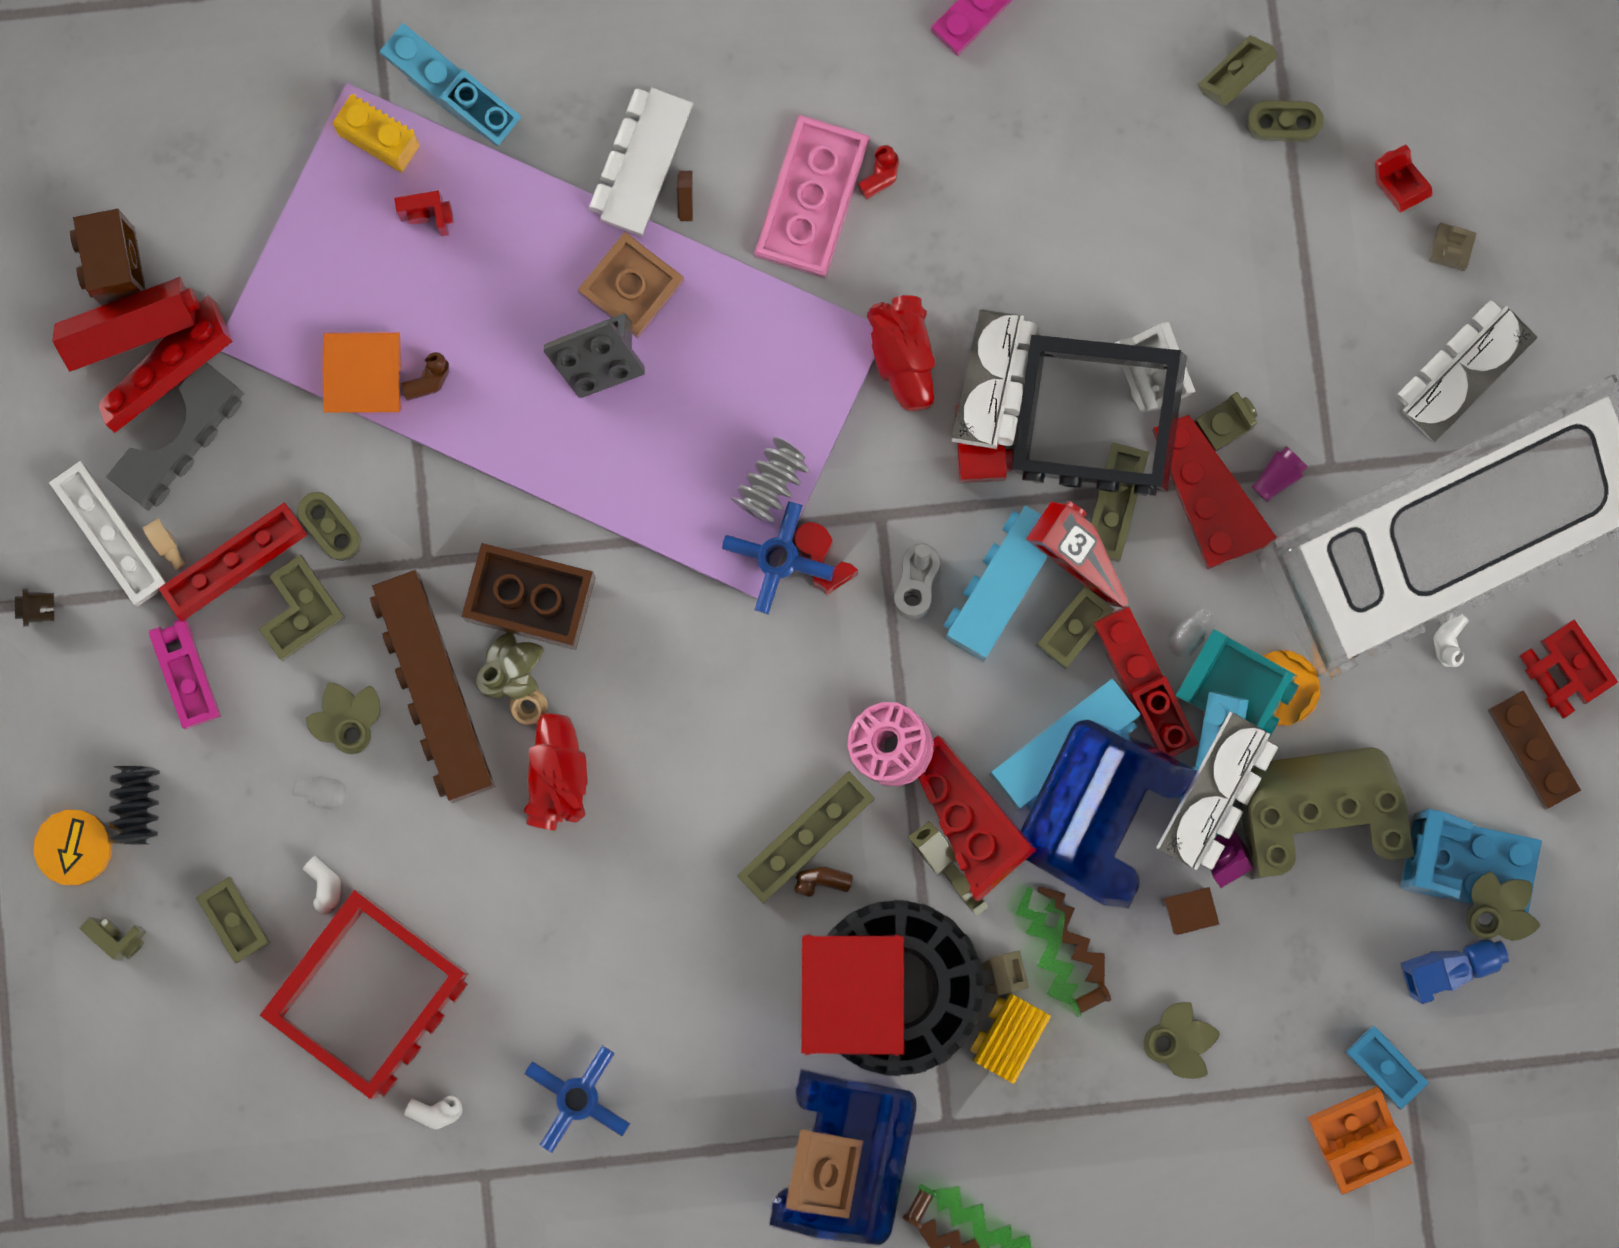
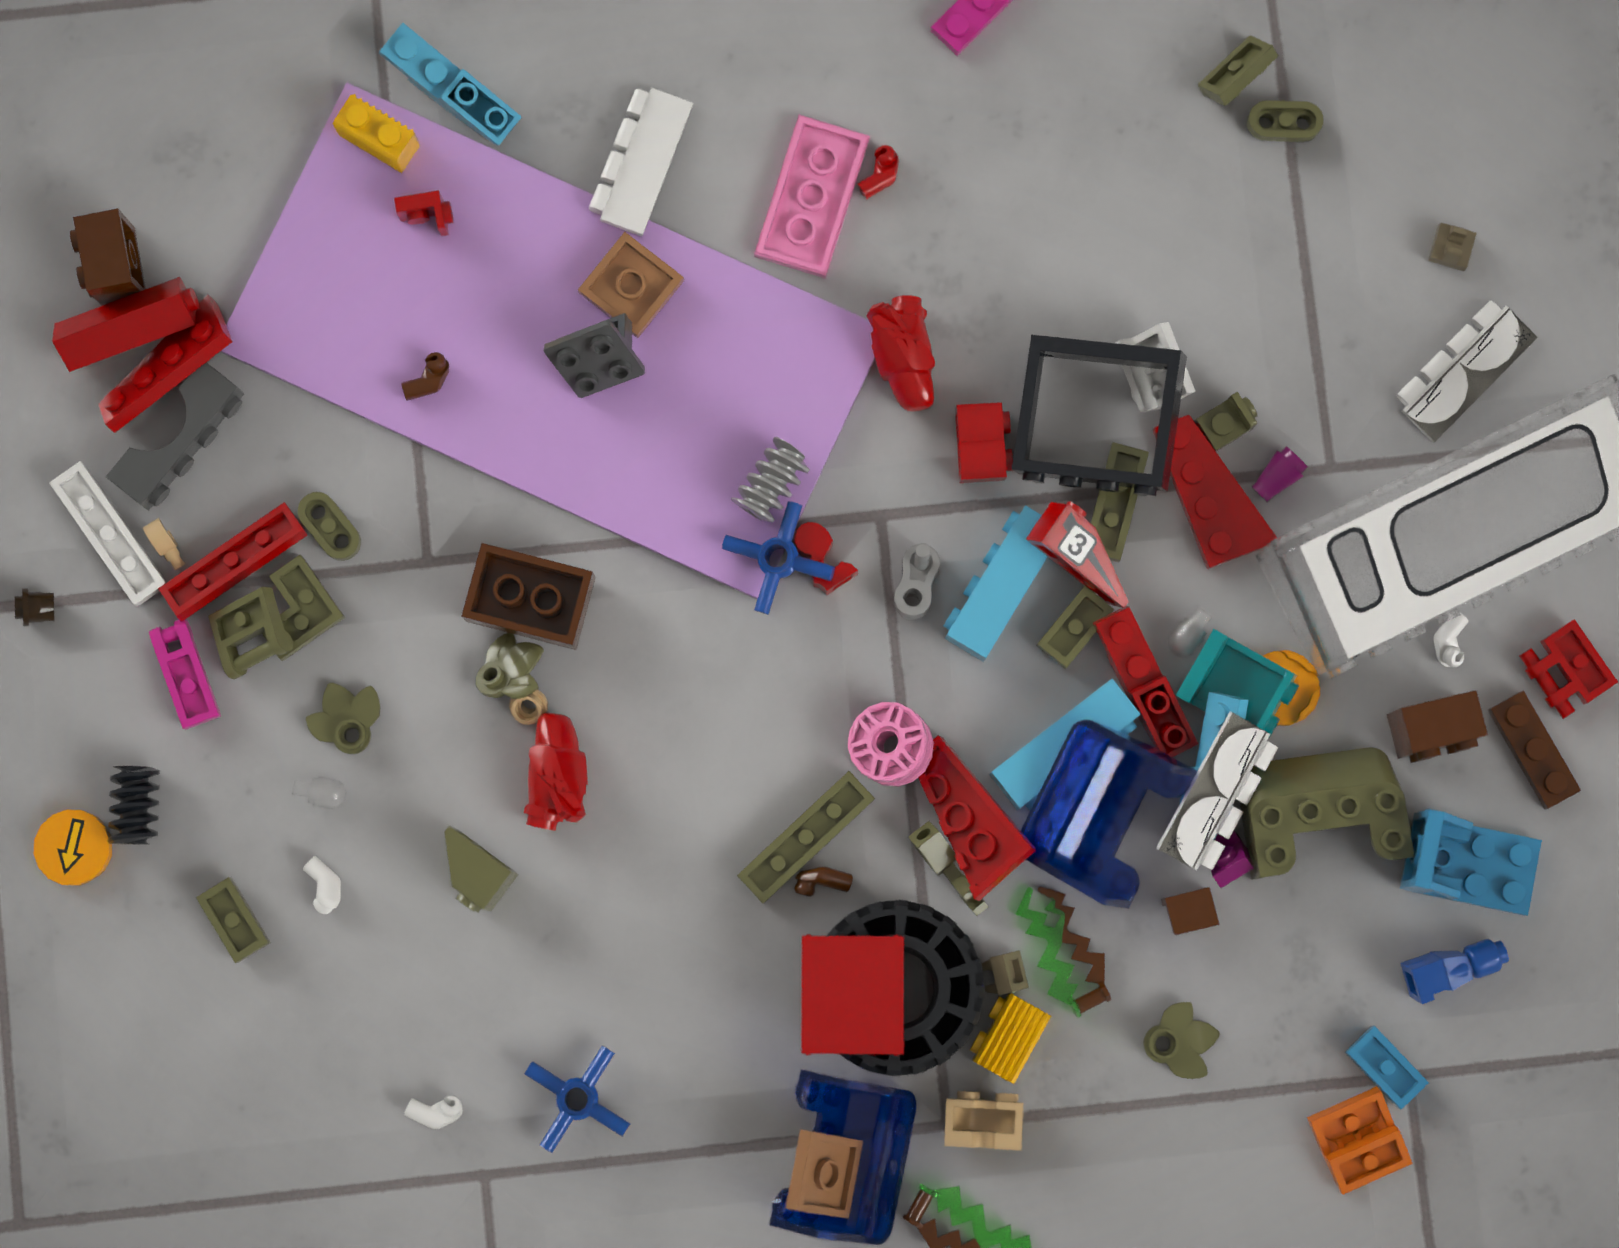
olive bracket [79,917,146,961] -> none
red window [259,890,469,1100] -> none
orange slope [323,332,402,413] -> none
reddish brown brick [370,570,496,803] -> none
reddish brown tile [677,171,693,221] -> none
white windscreen [952,309,1038,449] -> none
red bracket [1375,145,1433,213] -> none
olive plate [1466,871,1540,941] -> none
none -> olive plate [208,587,293,679]
none -> olive slope [444,826,519,913]
none -> tan cylinder [944,1091,1023,1151]
none -> reddish brown brick [1387,690,1488,763]

